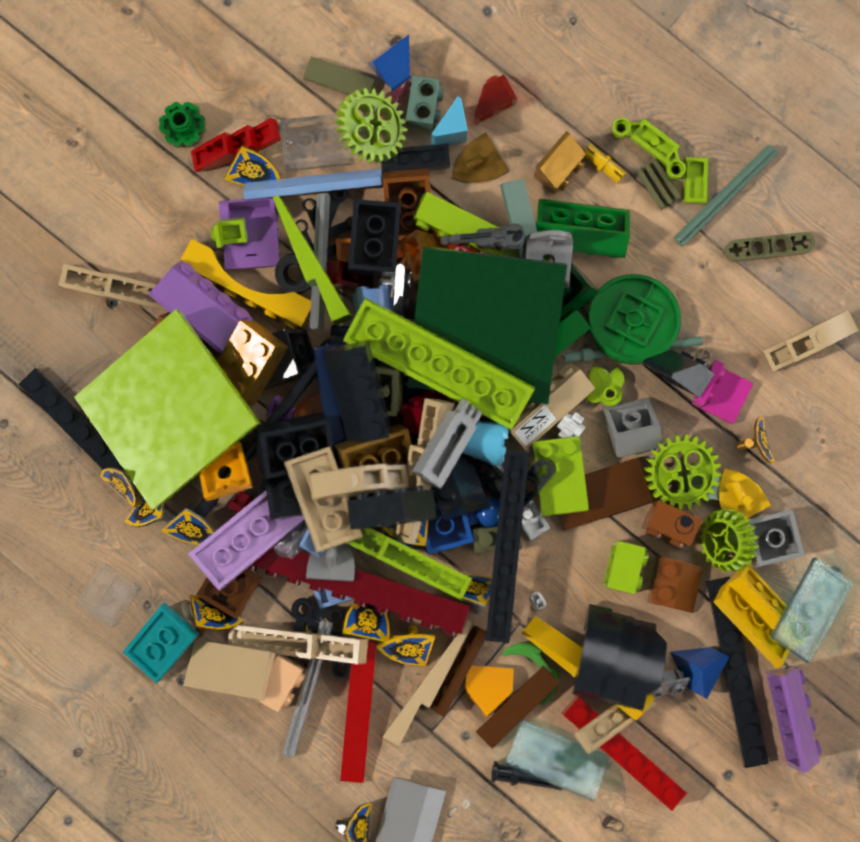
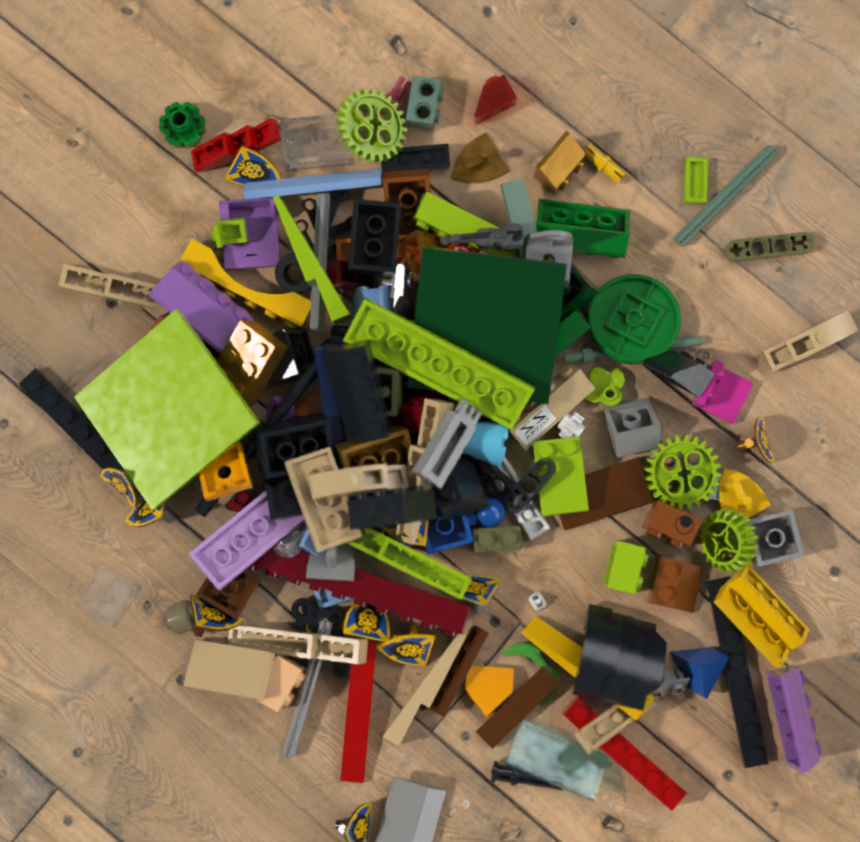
teal tile [123,602,199,684] -> none
shield [160,504,214,545] -> none
olive tile [303,56,375,95] -> none
blue slope [368,35,411,91] -> none
medium azure slope [431,96,468,146] -> none
black plate [485,450,529,643] -> none
lime plate [612,117,686,181] -> none
olive tile [636,159,680,210] -> none
clear light blue tile [770,557,853,663] -> none

